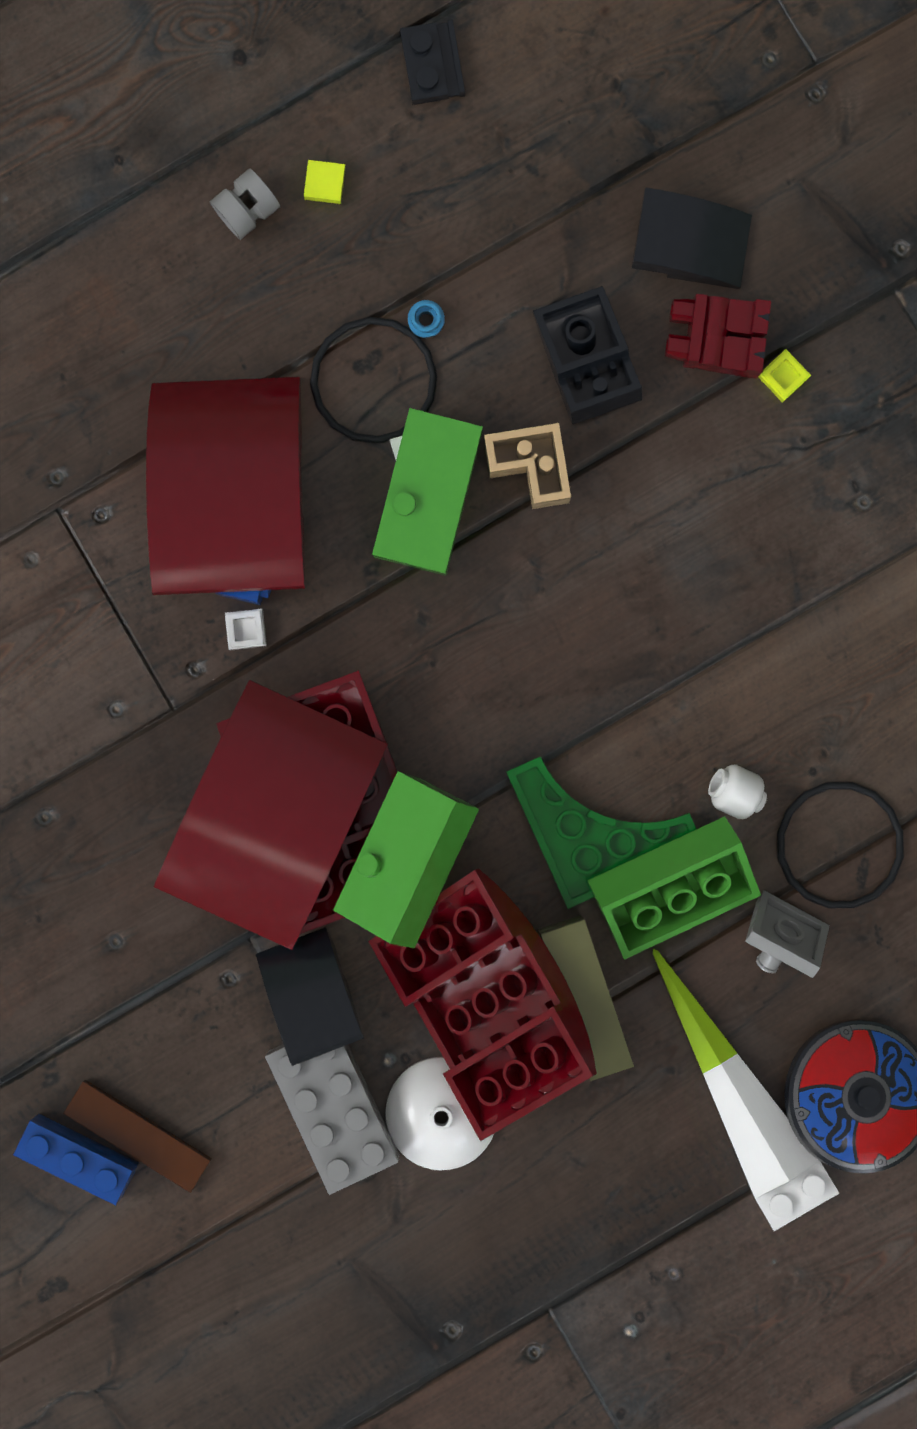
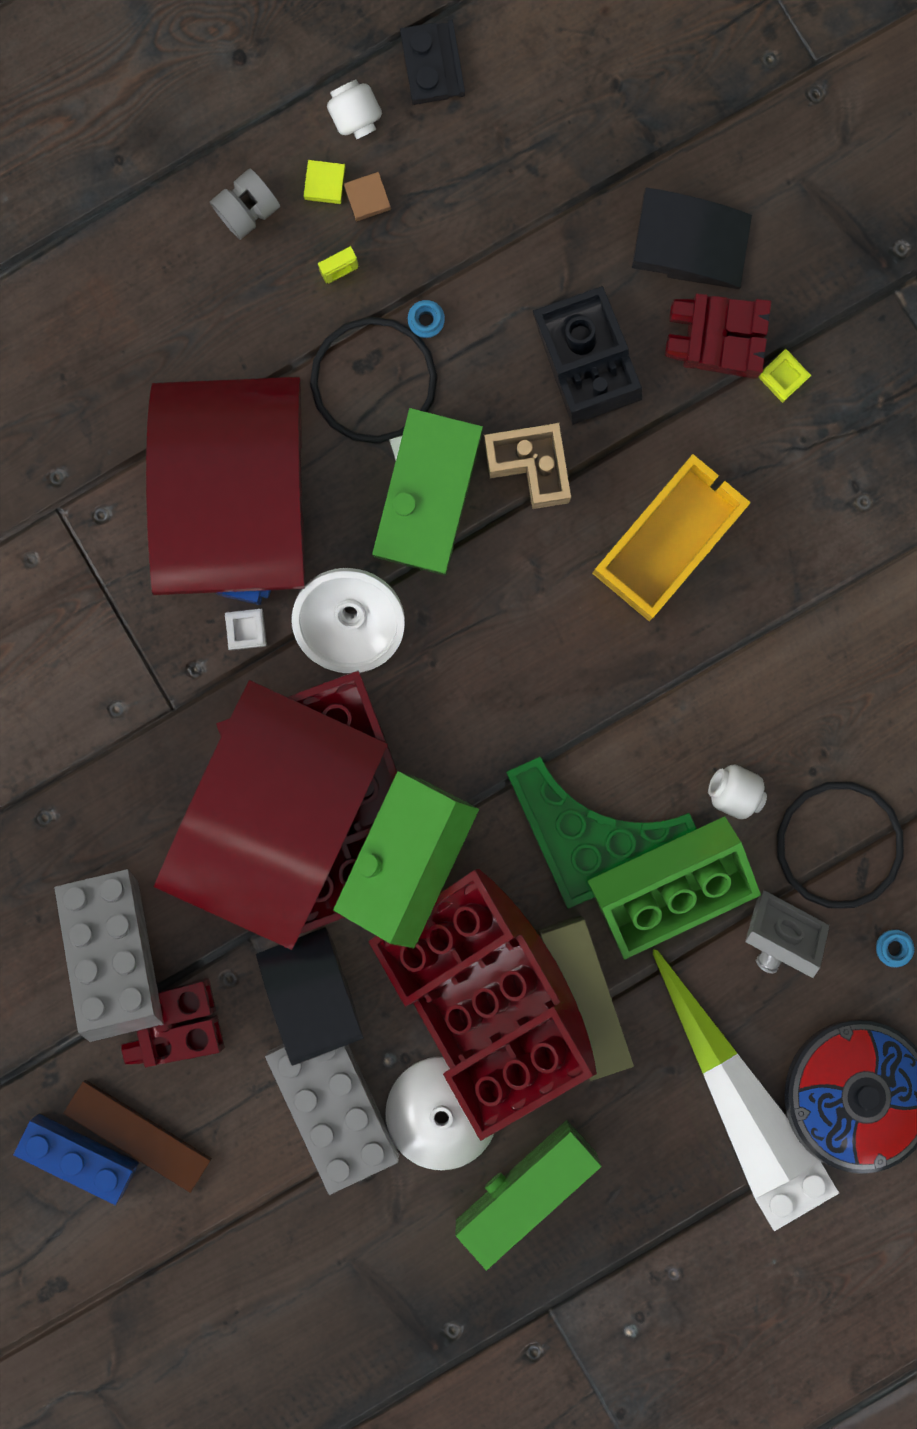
none -> light grey brick [54,869,164,1042]
none -> dark red hips [121,978,225,1068]
none -> white dish [292,568,405,673]
none -> neon yellow tile [318,246,359,284]
none -> white head [327,79,382,139]
none -> medium nougat tile [344,172,391,222]
none -> bright green brick [455,1120,602,1271]
none -> yellow piece [592,454,751,621]
none -> dark azure plate [876,929,914,967]

